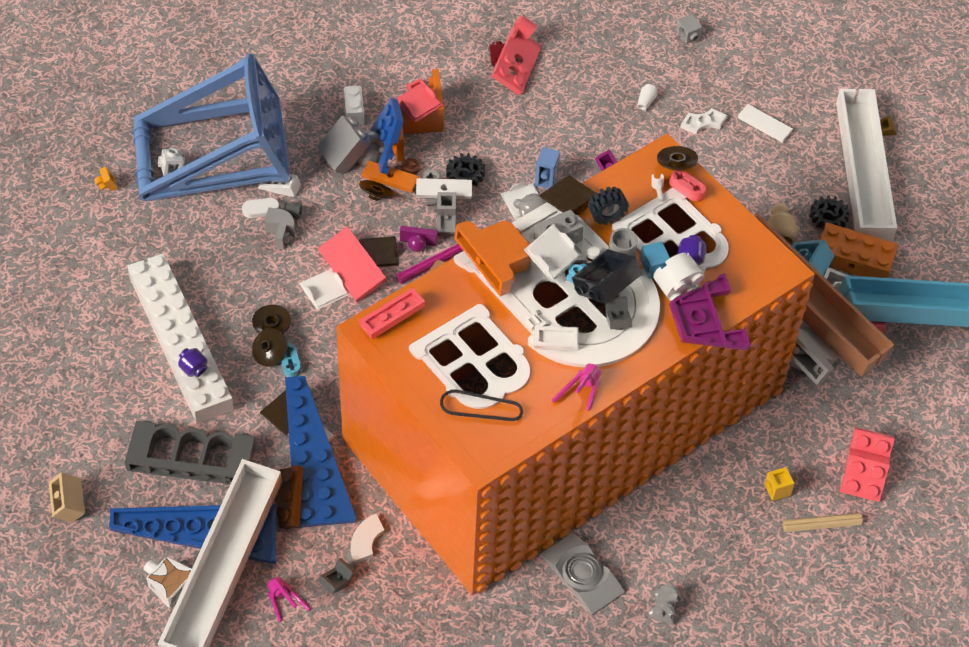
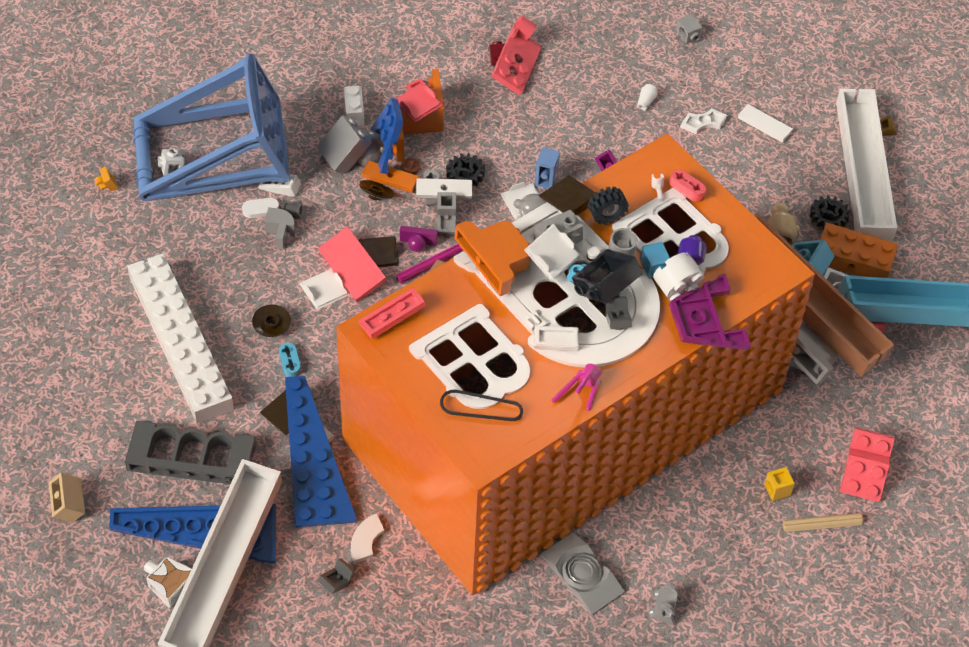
dark purple head [178,348,208,378] -> none
dark brown dish [252,328,287,367] -> none
dark pink plant [267,577,311,622] -> none
reddish brown wing [274,465,303,529] -> none
dark brown dish [657,146,698,170] -> none

